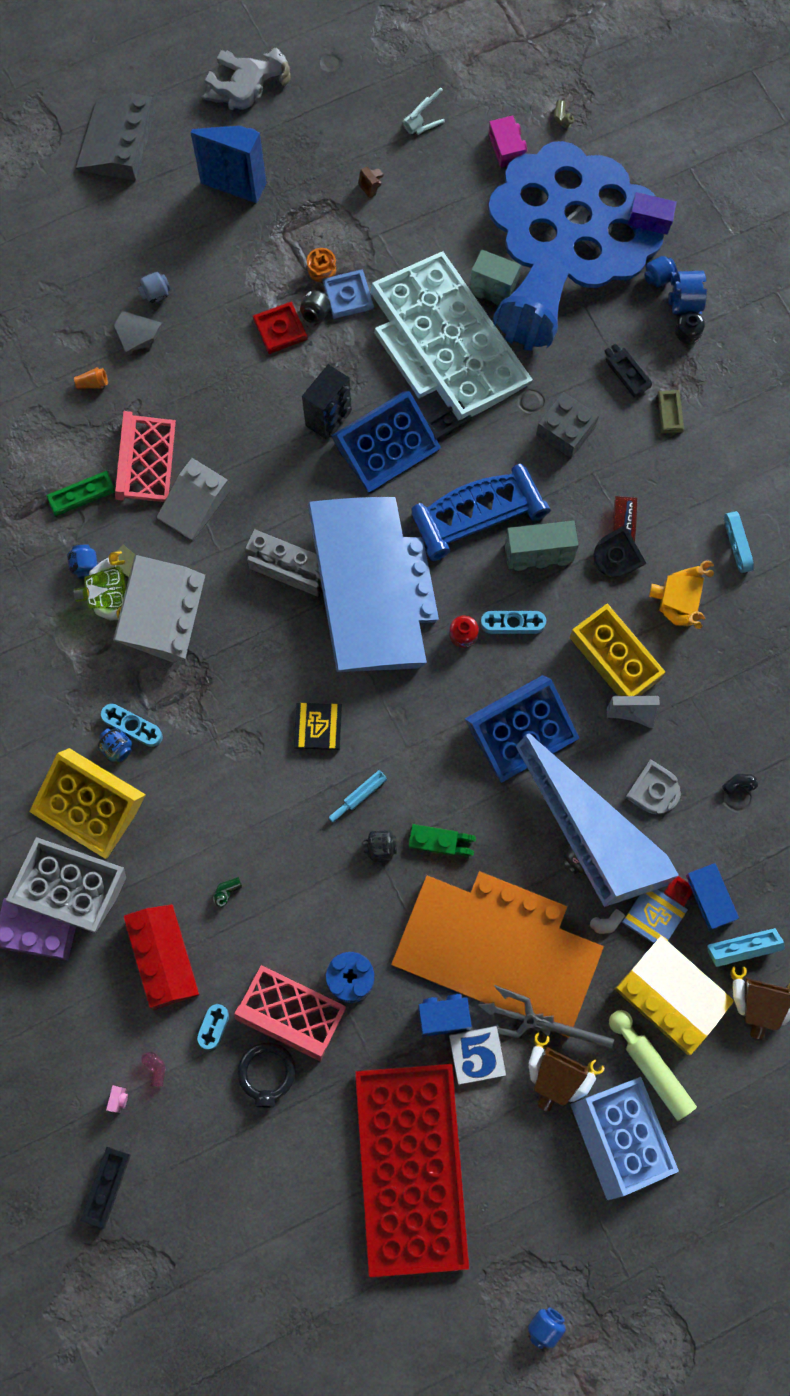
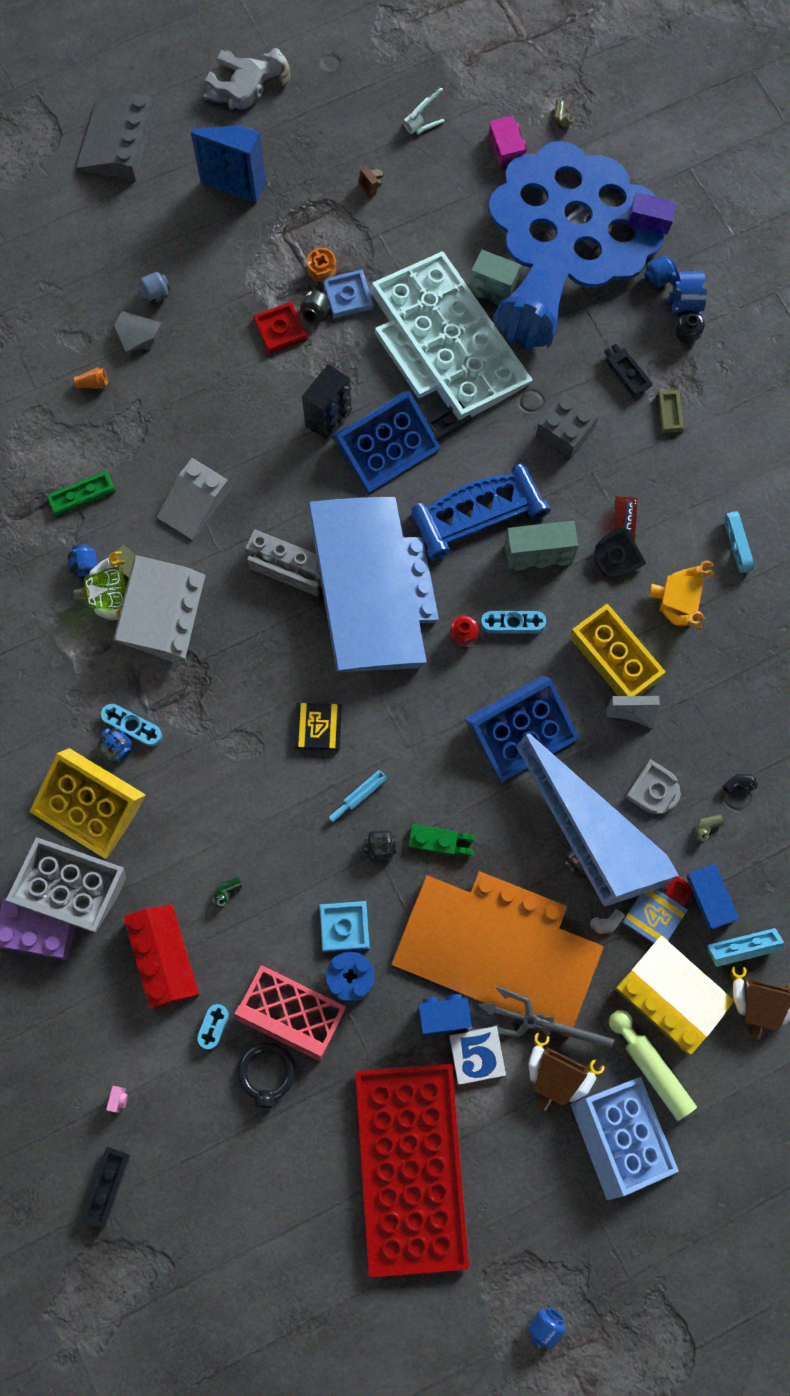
coral fence [115,411,176,502] -> none
clear pink arm [141,1052,166,1086] -> none
none -> medium azure tile [319,901,370,953]
none -> olive arm [694,814,724,842]

